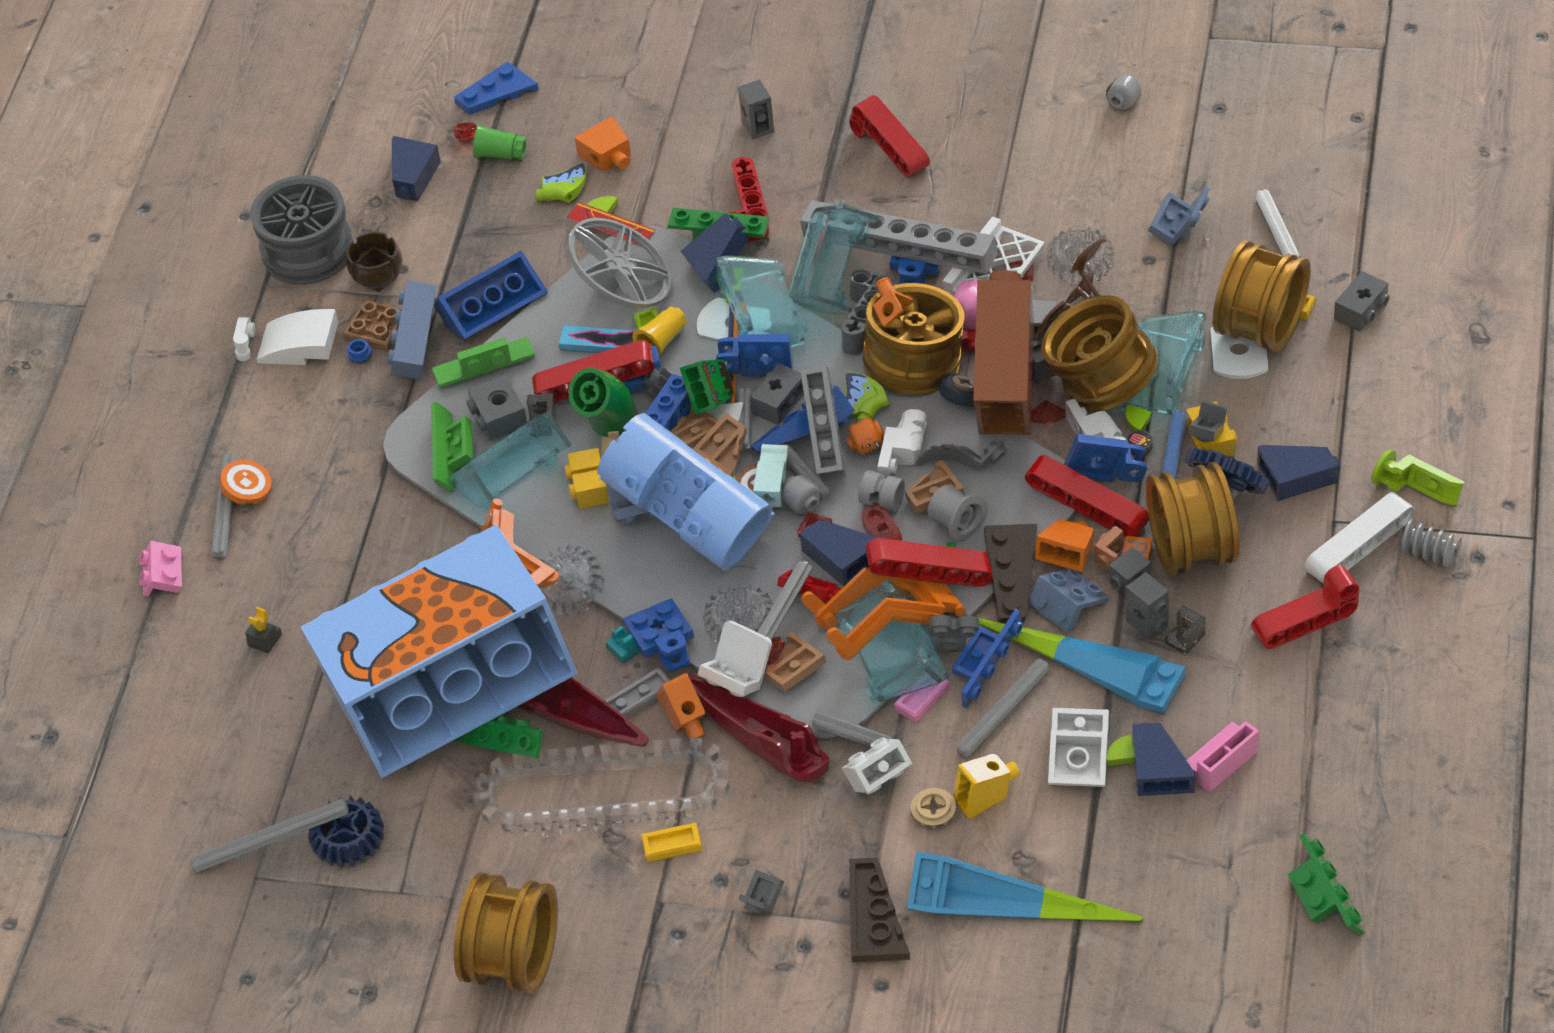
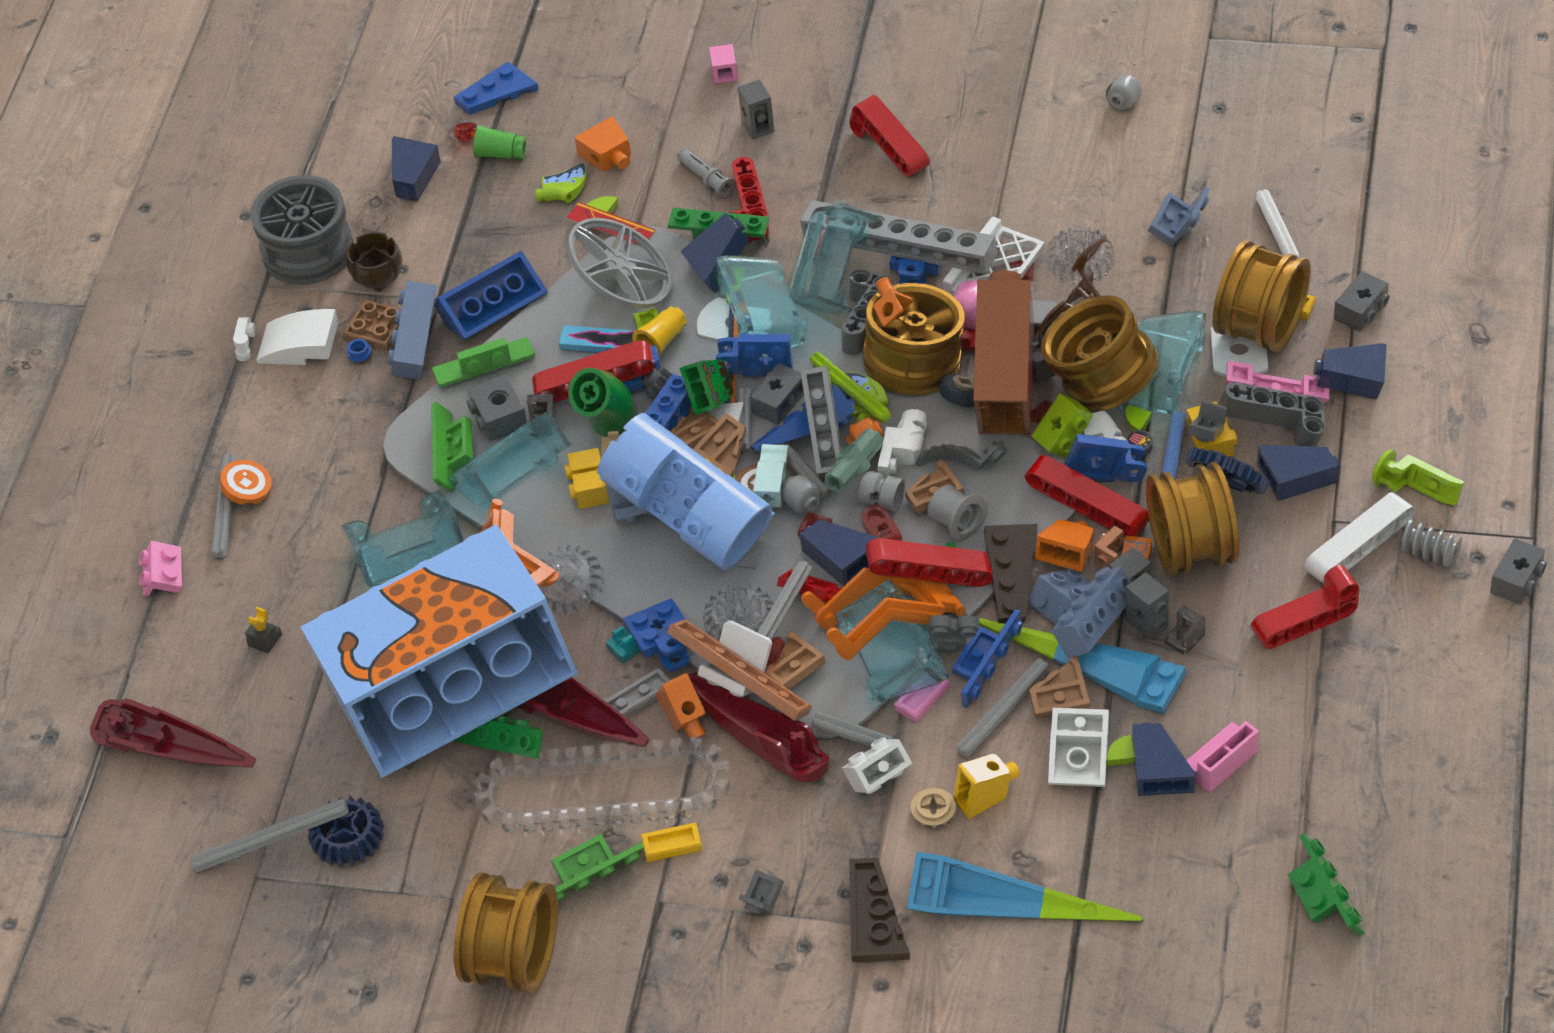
none -> dark red piece [90,698,256,768]
none -> clear light blue windscreen [341,490,464,588]
none -> bright green bracket [550,834,644,901]
none -> nougat tile [667,619,812,721]
none -> light grey pin [677,147,735,198]
none -> bright pink brick [709,44,738,84]
none -> lime axle [809,352,892,423]
none -> sand green piece [824,428,883,494]
none -> medium nougat wing [1029,656,1090,718]
none -> lime brick [1031,393,1094,459]
none -> sand blue brick [1052,566,1131,658]
none -> dark grey beam [1218,382,1325,447]
none -> bright pink slope [1226,361,1329,403]
none -> dark blue slope [1313,343,1387,399]
none -> dark grey brick [1490,538,1547,605]

